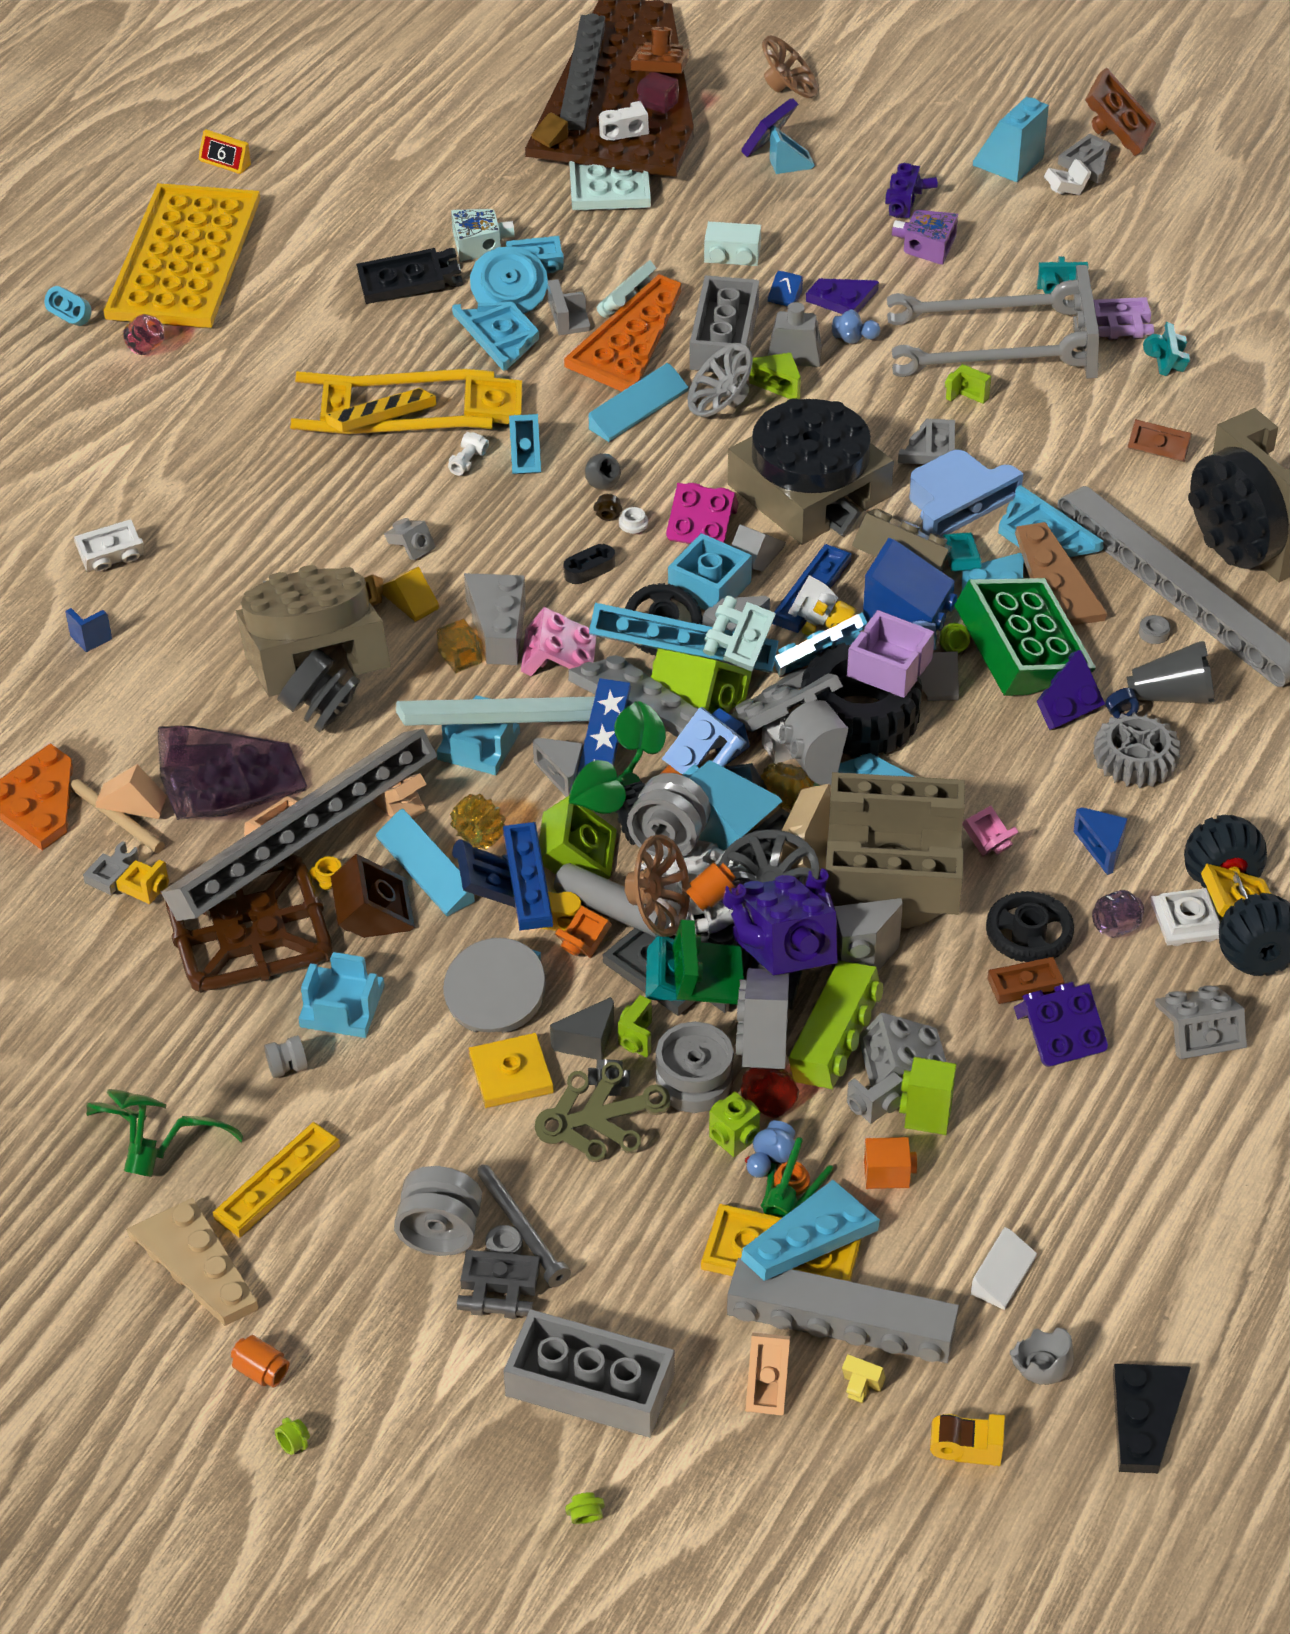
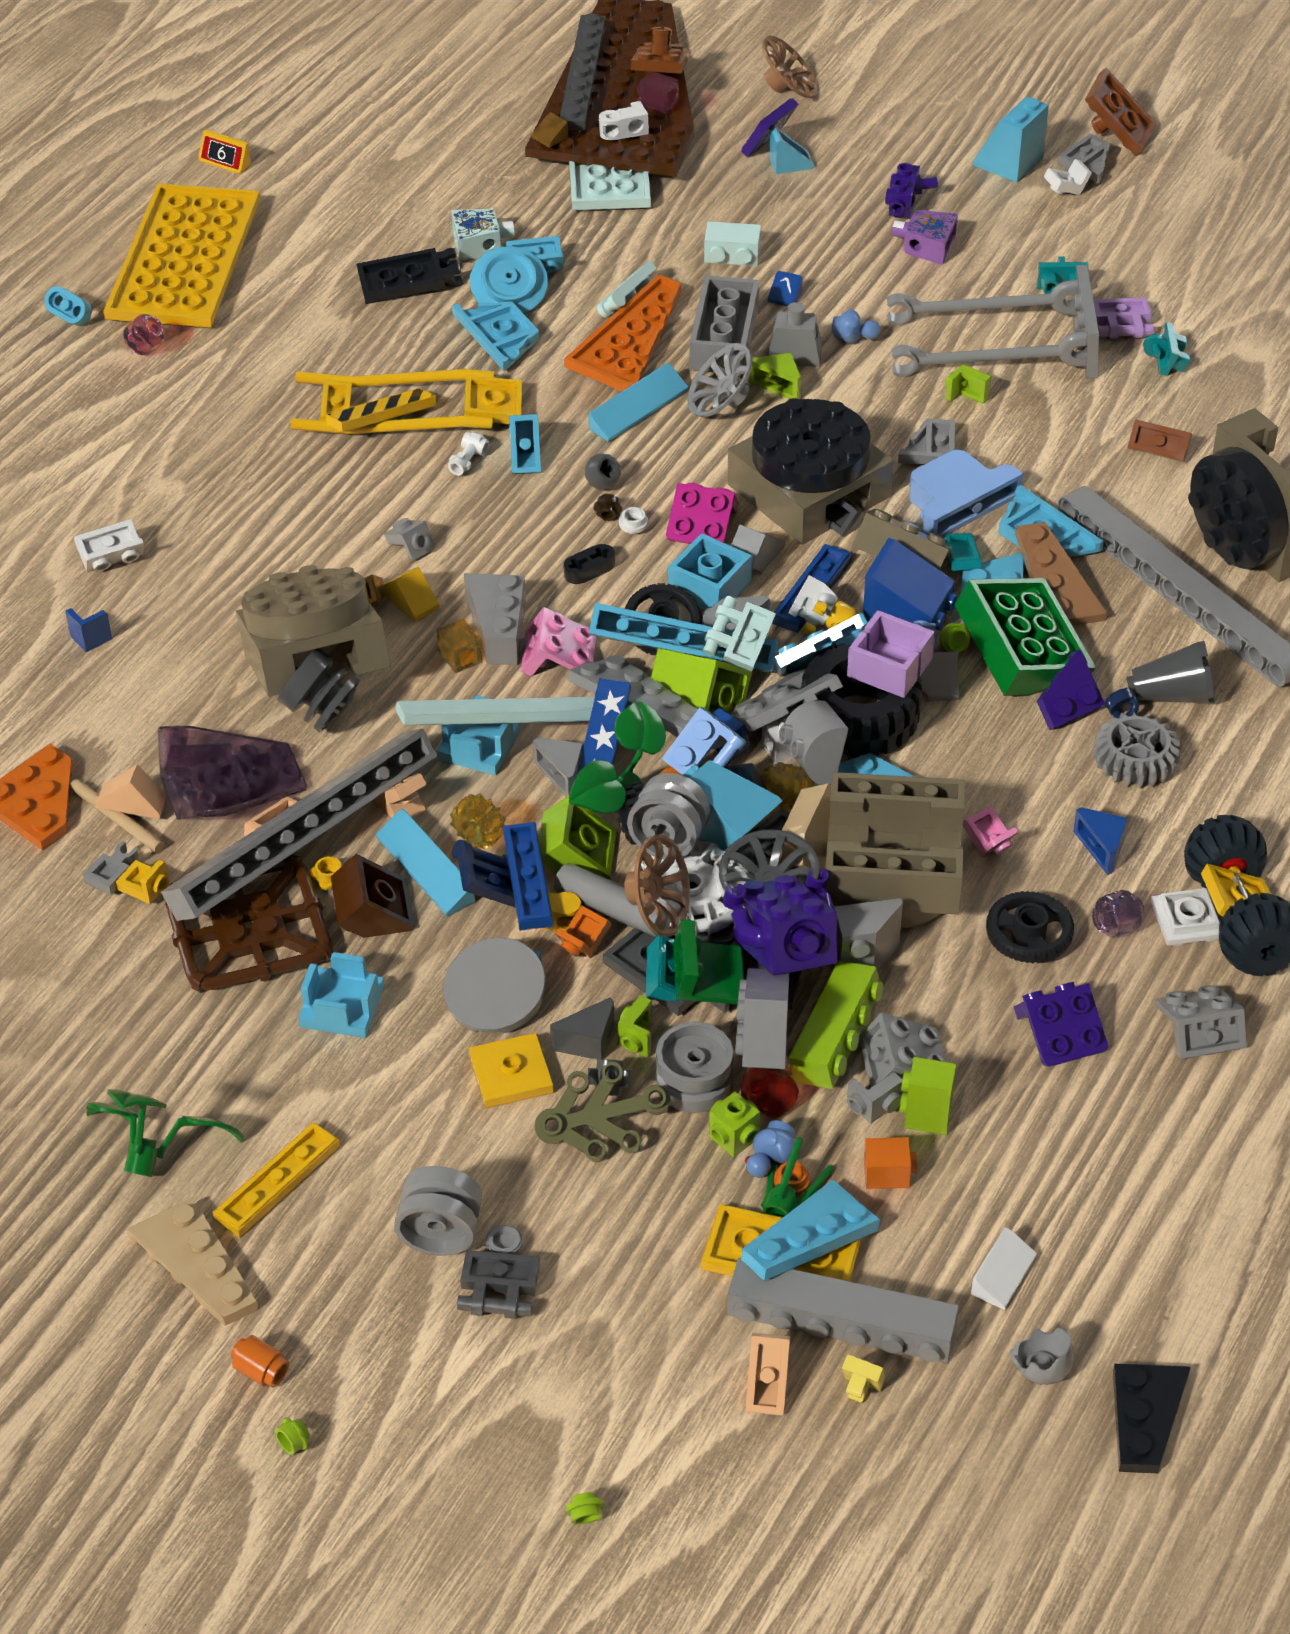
light grey wheel [264,1035,308,1078] -> none
flat silver bar [478,1164,571,1287] -> none
light grey brick [503,1309,675,1438] -> none
light grey panel [547,279,591,335] -> none
orange brick [685,862,736,911] -> none
dark purple wing [806,278,879,314] -> none
yellow leg [930,1414,1005,1466] -> none
dark orange plate [987,957,1065,1004] -> none
light grey tile [1139,615,1171,644] -> none

